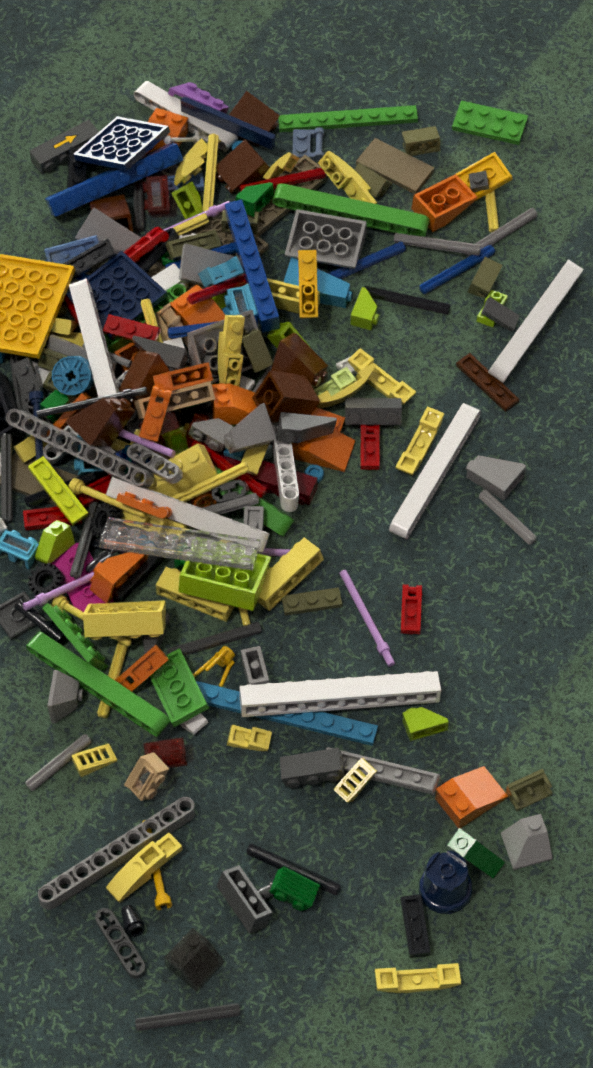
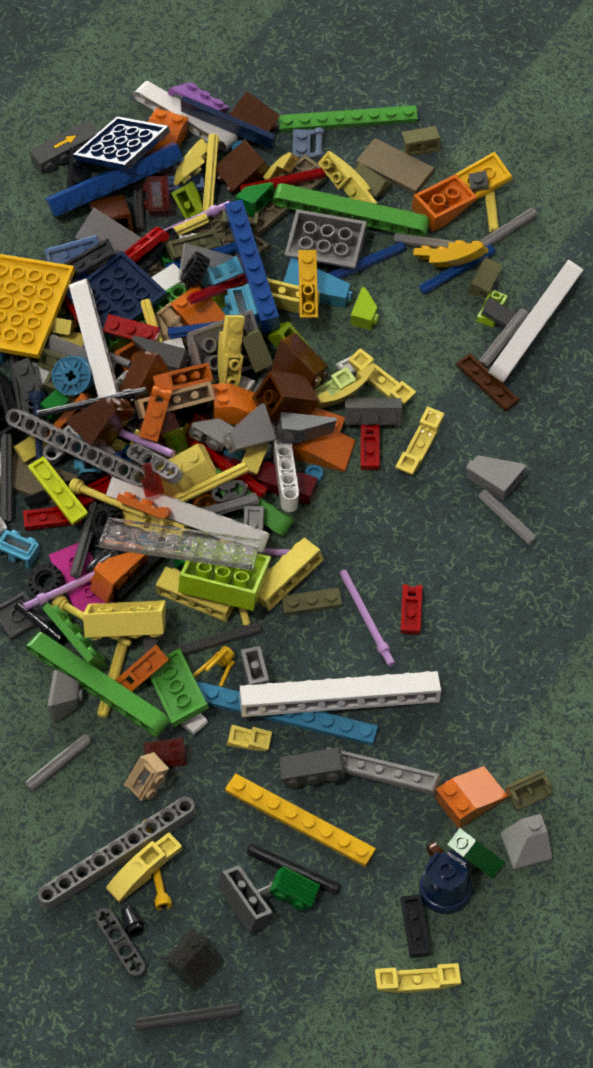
lime slope [35,520,75,564] -> none
light yellow slope [71,744,117,777] -> none
white axle [163,135,200,144] -> none
light yellow slope [334,758,377,803] -> none
black axle [364,285,450,314] -> none
white beam [389,403,481,539] -> none
lime slope [402,707,449,741] -> none
bright green plate [452,101,528,145] -> none
none -> clear red plate [140,462,164,498]
none -> black tyre [180,251,210,287]
none -> yellow plate [225,773,376,868]
none -> yellow slope [413,240,488,267]
none -> reddish brown tile [426,842,444,857]
none -> light grey axle [479,308,529,367]

